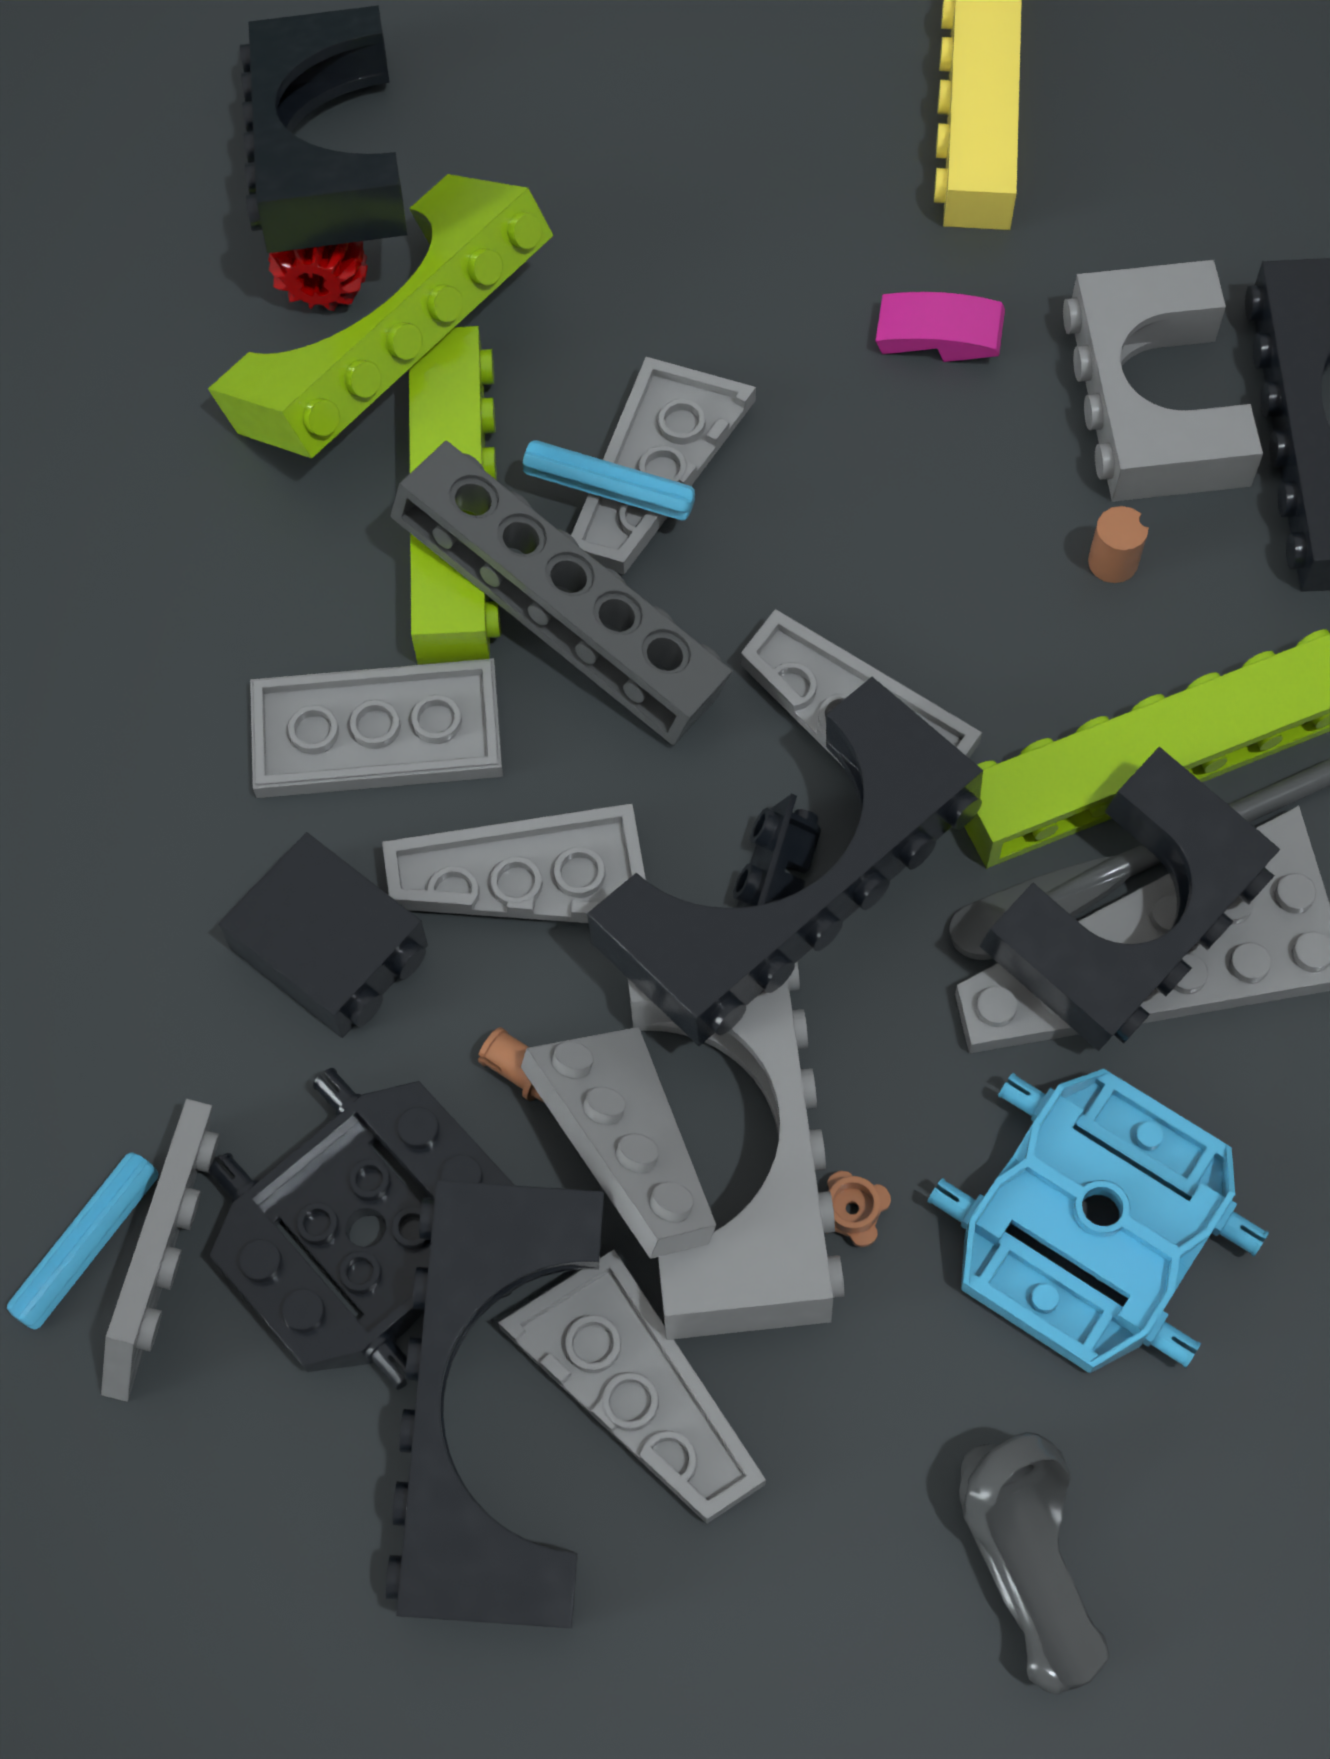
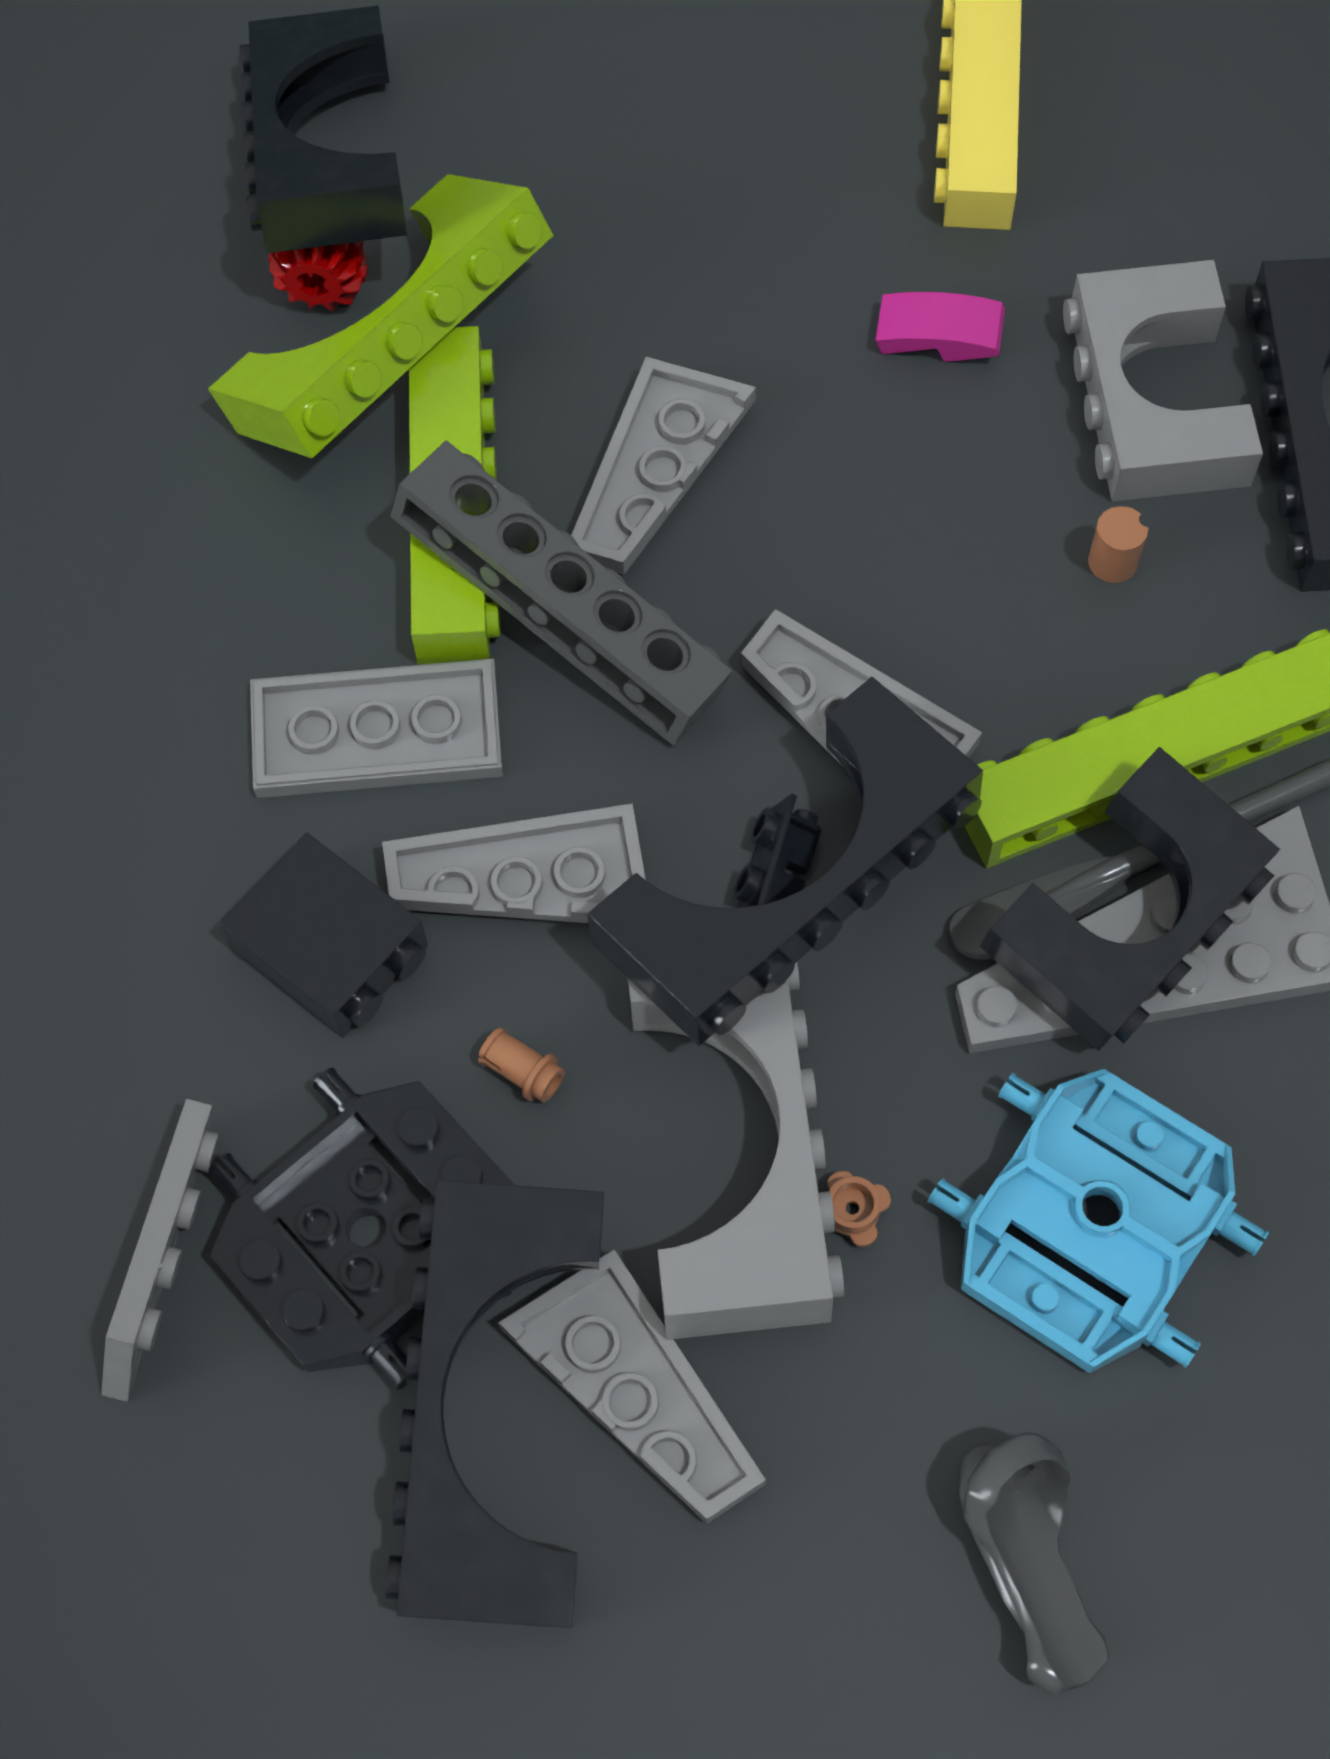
medium azure axle [7,1152,158,1330] -> none
light grey wing [521,1027,716,1259] -> none
medium azure axle [522,440,695,520] -> none

